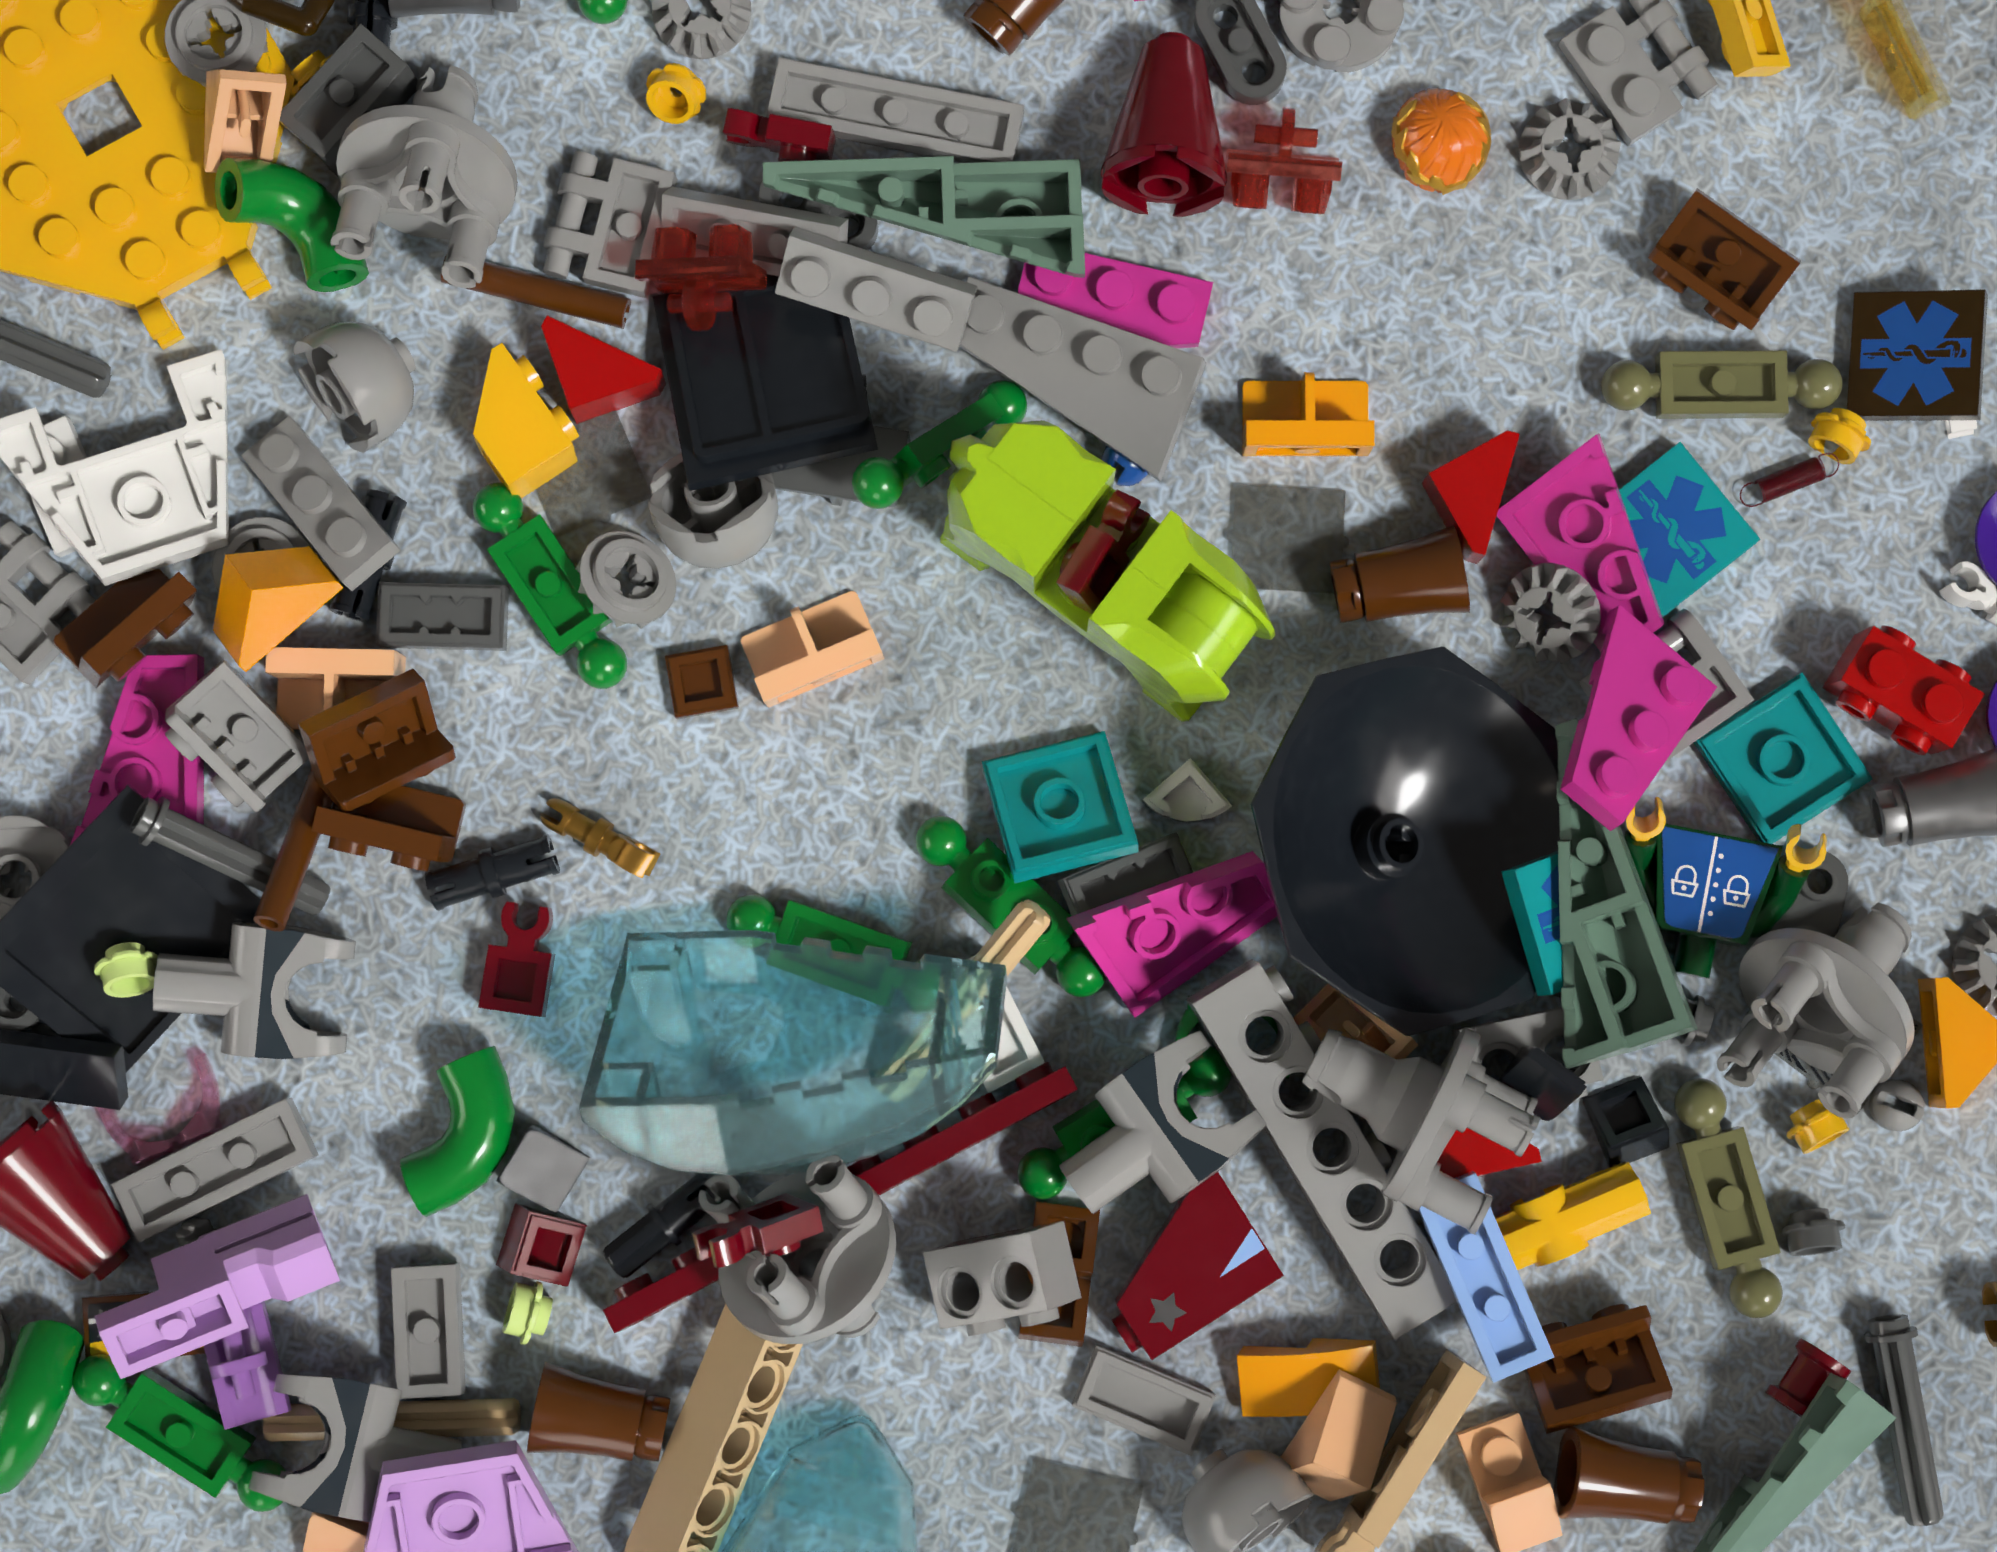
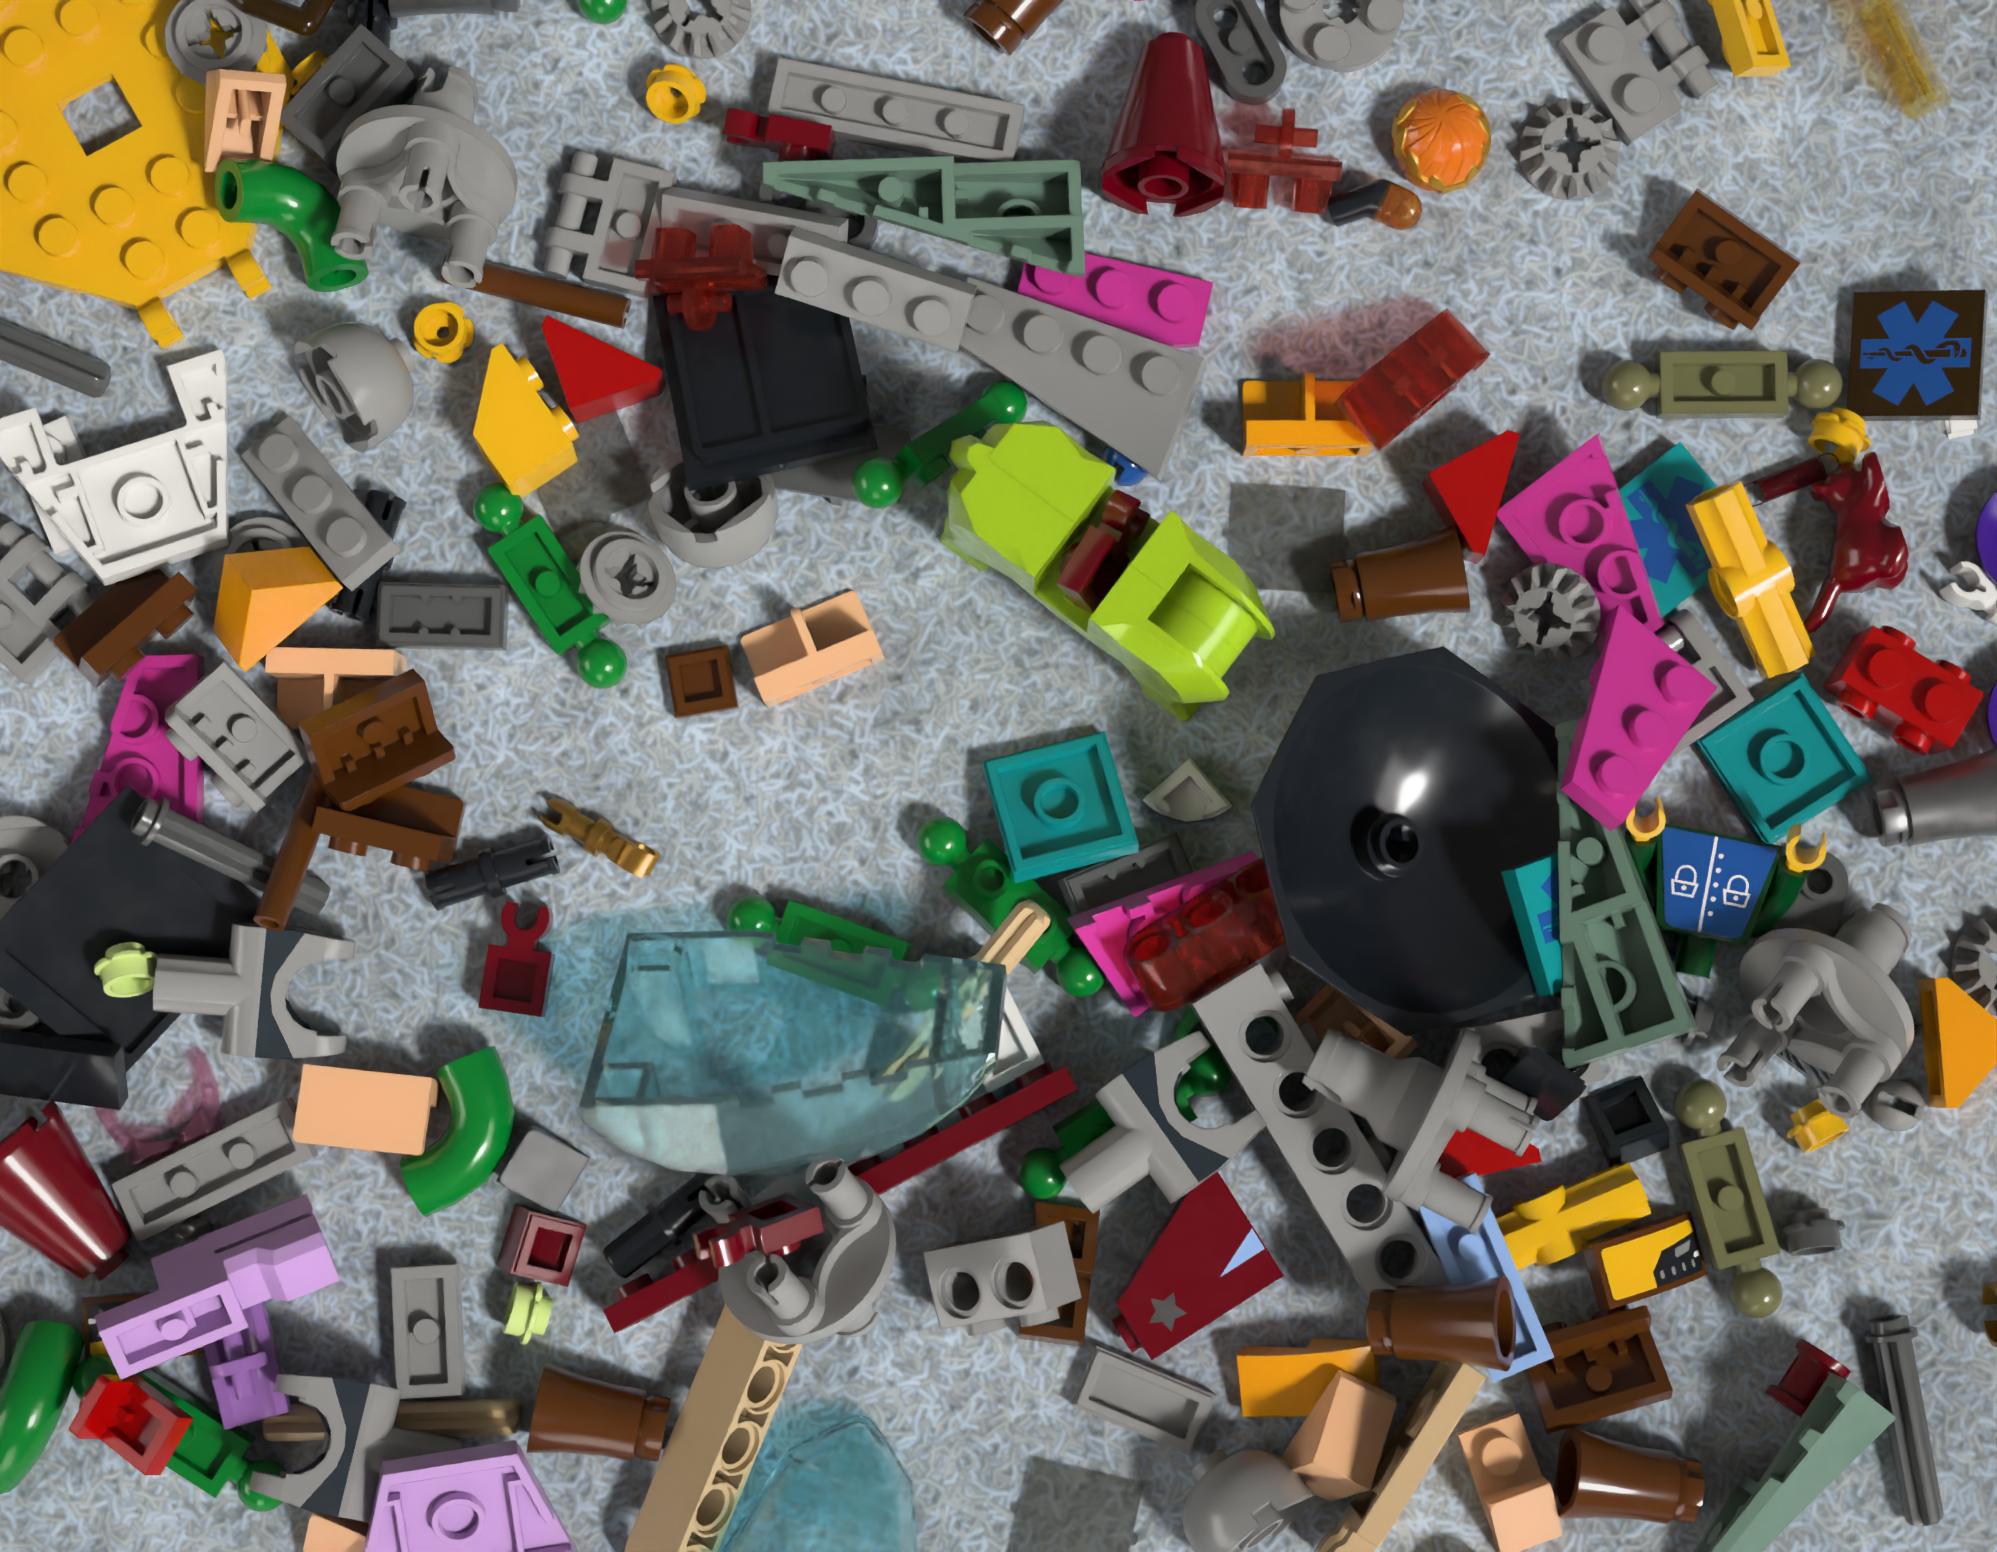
none -> red bracket [69,1374,194,1475]
none -> light nougat panel [293,1064,442,1156]
none -> yellow plate [413,302,475,363]
none -> clear red beam [1122,858,1285,1012]
none -> arm [1327,179,1423,230]
none -> clear red beam [1334,308,1491,452]
none -> reddish brown plant [1366,1276,1516,1371]
none -> slope [1581,1211,1708,1310]
none -> yellow piece [1685,481,1816,678]
none -> dark red animal [1803,452,1909,633]

